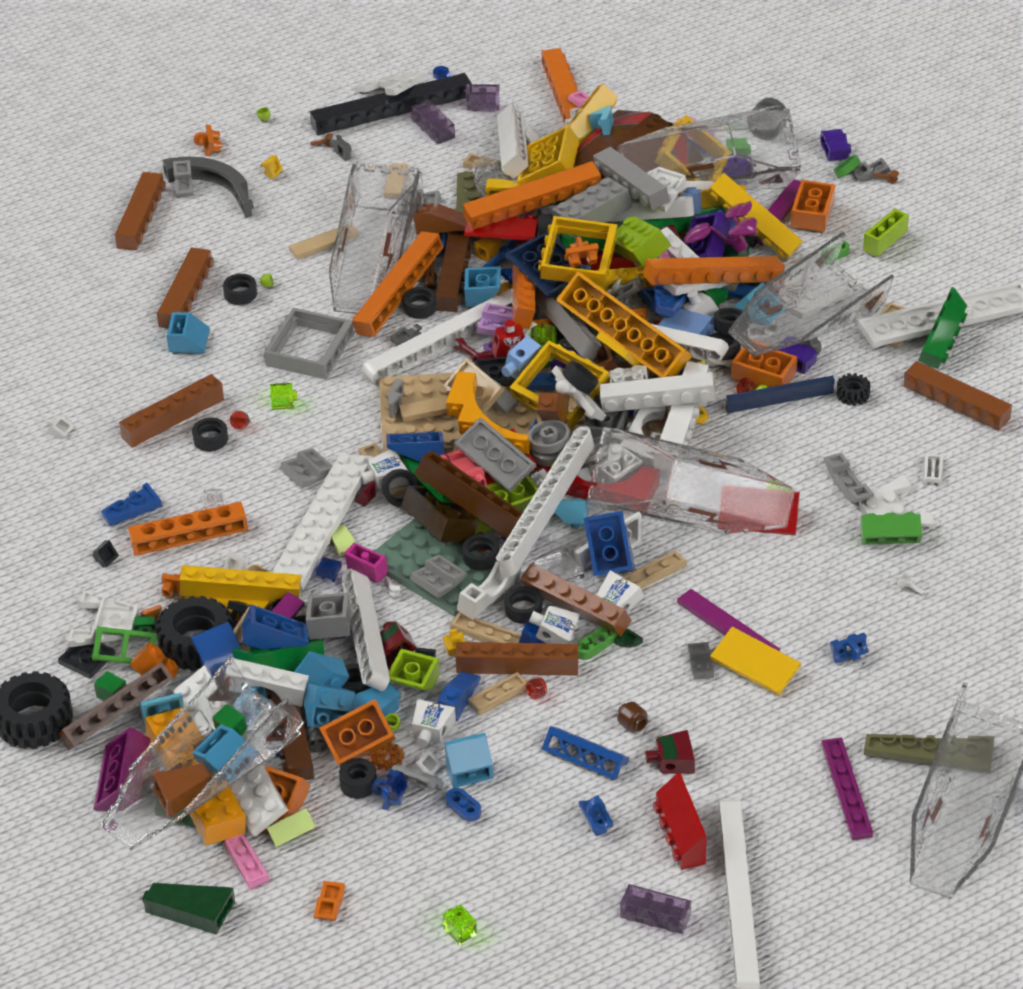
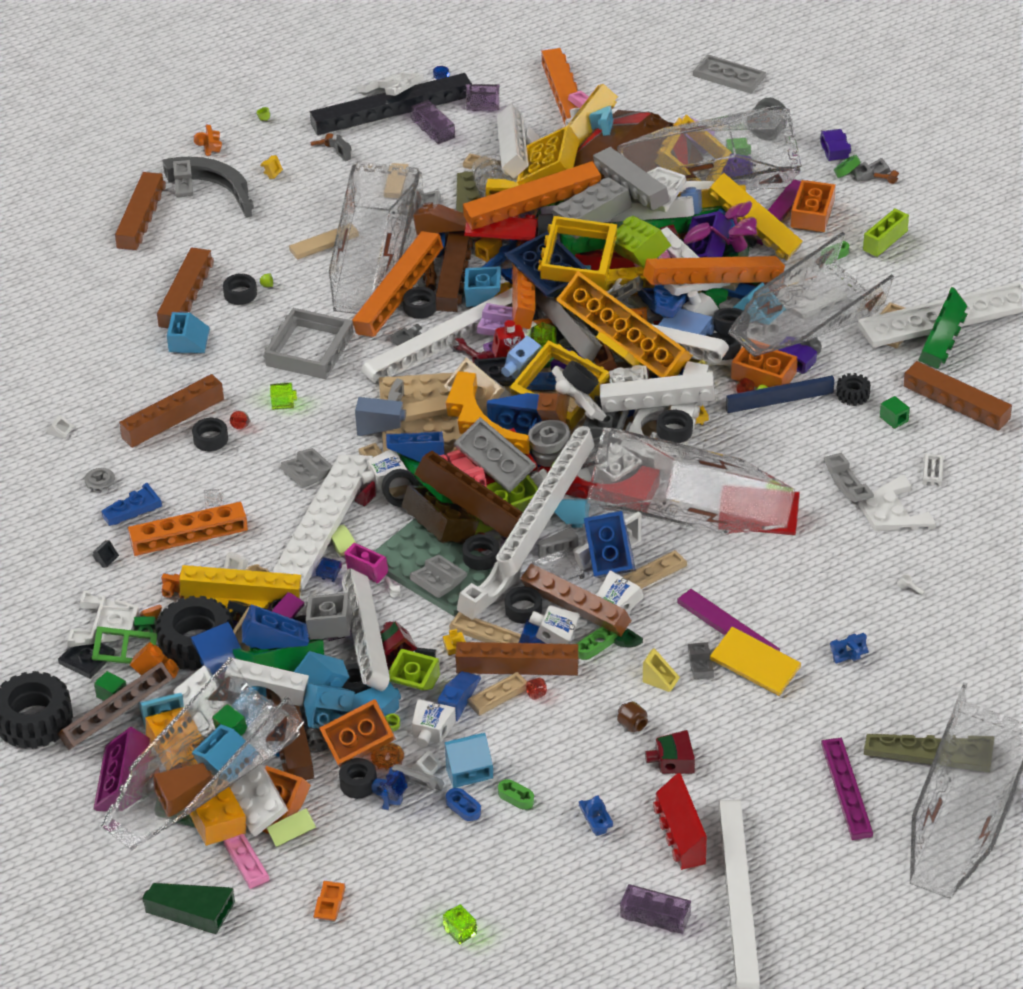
blue fence [541,726,630,780] -> none
orange hips [564,237,599,268] -> none
bright green brick [860,512,922,545] -> none
none -> light grey gear [84,468,115,492]
none -> sand blue slope [355,397,406,436]
none -> blue slope [487,393,542,435]
none -> bright green beam [498,779,534,810]
none -> light grey slope [538,527,578,559]
none -> light yellow slope [643,648,680,692]
none -> black tyre [656,409,693,443]
none -> light grey tile [693,55,766,94]
none -> green brick [880,396,910,429]

